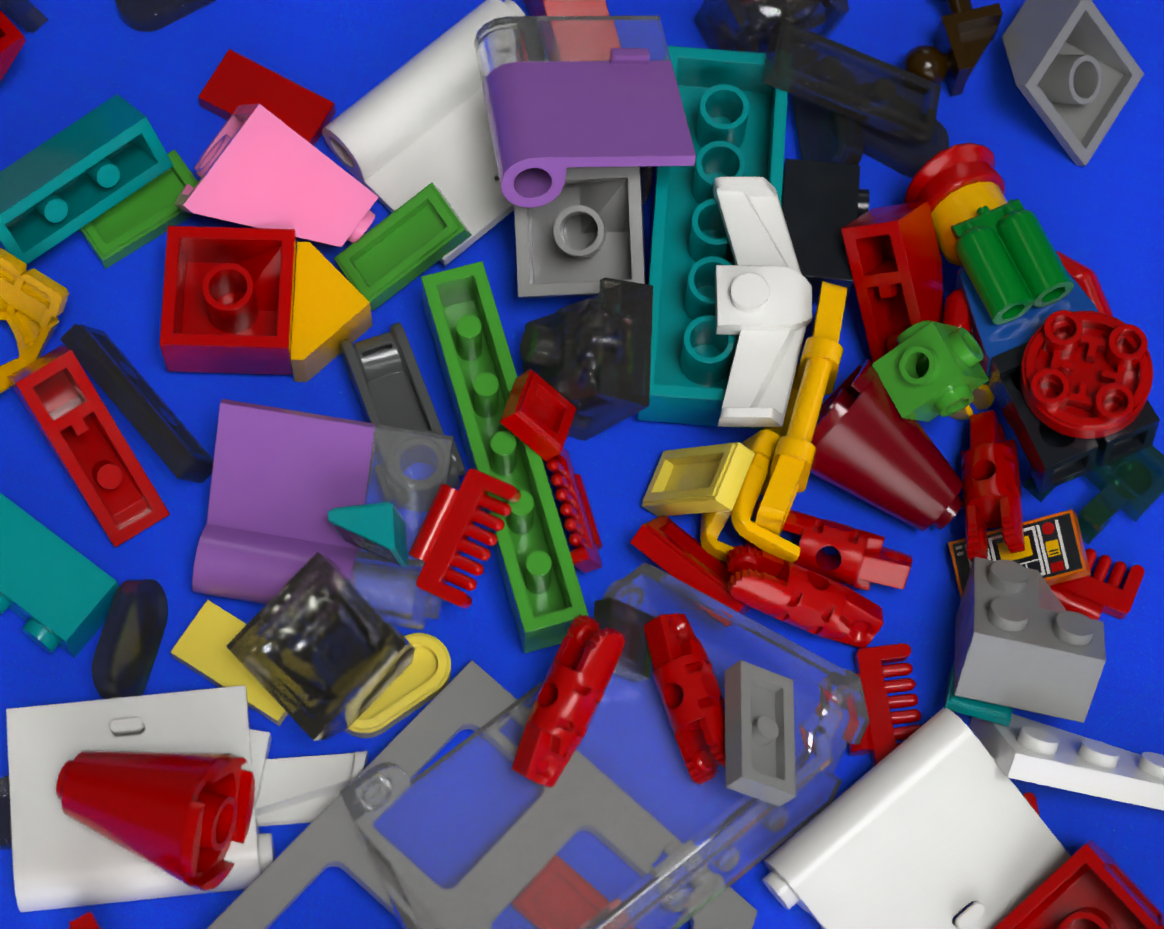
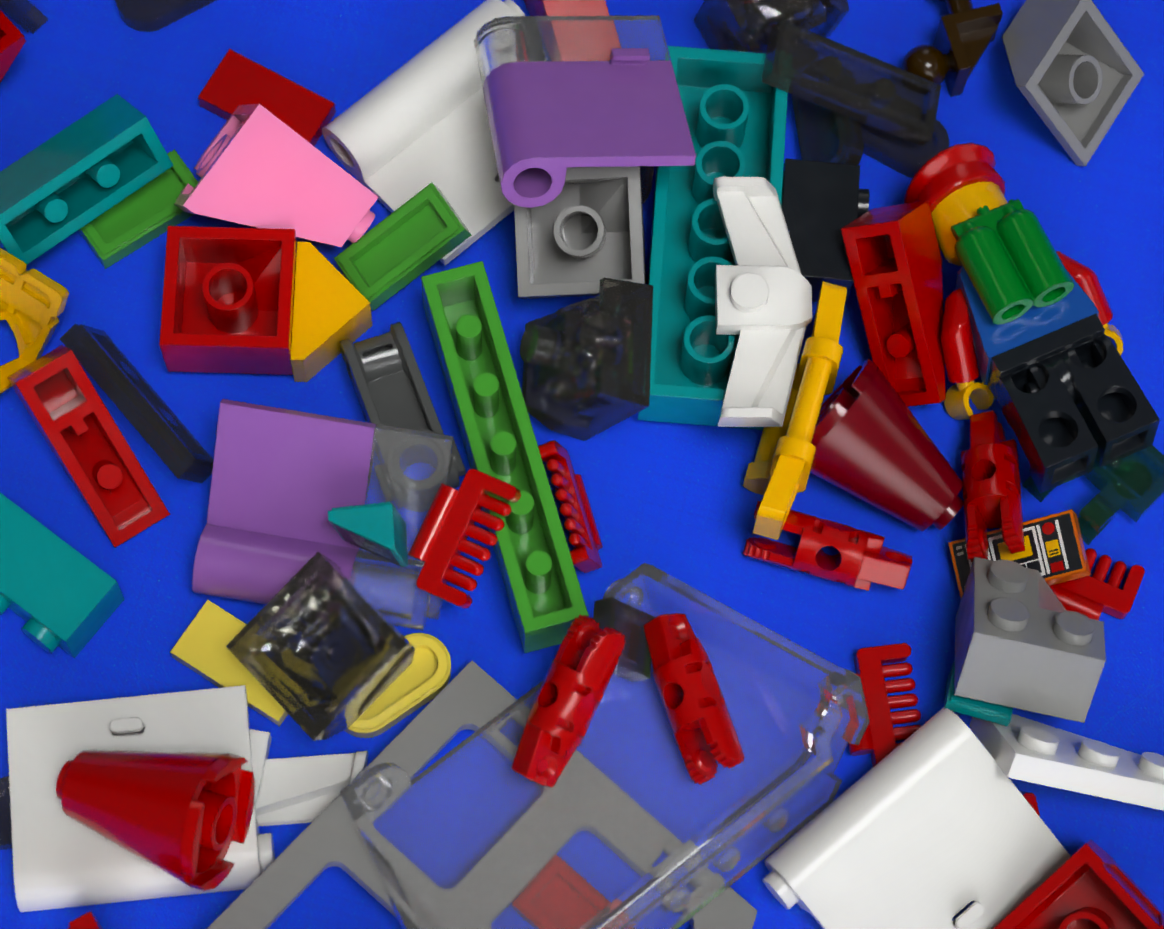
clear smoke tile [92,579,168,699] -> none
red tile [500,369,577,462] -> none
red tile [630,516,751,622] -> none
light yellow tile [642,442,755,517] -> none
yellow piece [700,428,801,563] -> none
light grey plate [725,660,796,807] -> none
red hinge [727,545,884,648] -> none
bright green brick [872,320,989,422] -> none
red tile [1020,310,1153,439] -> none

